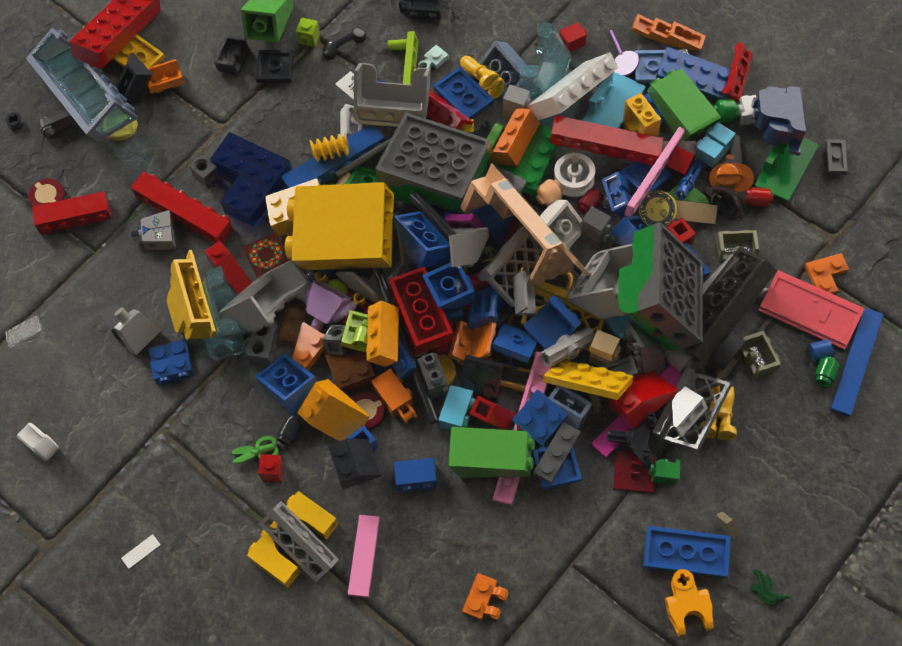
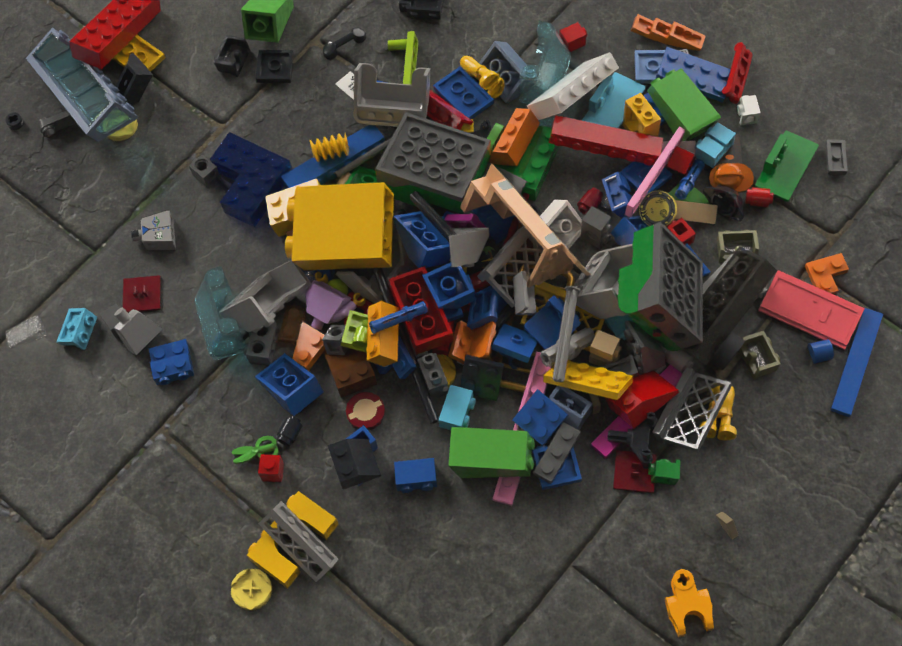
white animal [17,423,59,461] -> none
tile [28,178,65,207] -> none
red brick [32,191,112,234] -> none
white sticker [121,534,161,568] -> none
red brick [130,171,233,243] -> none
orange bracket [148,59,184,94] -> none
yellow brick [167,250,216,339] -> none
red slope [204,241,252,295] -> none
tile [242,232,290,278] -> none
lime brick [296,18,320,47] -> none
light orange slope [297,379,370,441] -> none
white slope [340,104,362,138] -> none
bright pink tile [348,515,380,598] -> none
orange brick [371,368,417,424] -> none
light aqua plate [418,45,449,69] -> none
orange plate [462,573,509,621] -> none
red slope [469,396,516,430] -> none
light grey brick [503,84,532,120] -> none
light nougat head [536,179,564,206] -> none
white wheel [554,153,595,197] -> none
piece [609,30,639,76] -> none
blue plate [643,526,731,579] -> none
white slope [672,387,708,437] -> none
green head [713,100,740,123] -> none
dark green piece [750,569,790,605] -> none
brick [751,86,806,156] -> none
green brick [814,356,840,387] -> none
none -> medium azure bracket [57,308,97,350]
none -> dark red piece [123,275,161,313]
none -> light yellow tile [231,569,272,611]
none -> blue pin [369,301,428,334]
none -> light grey axle [553,286,581,382]

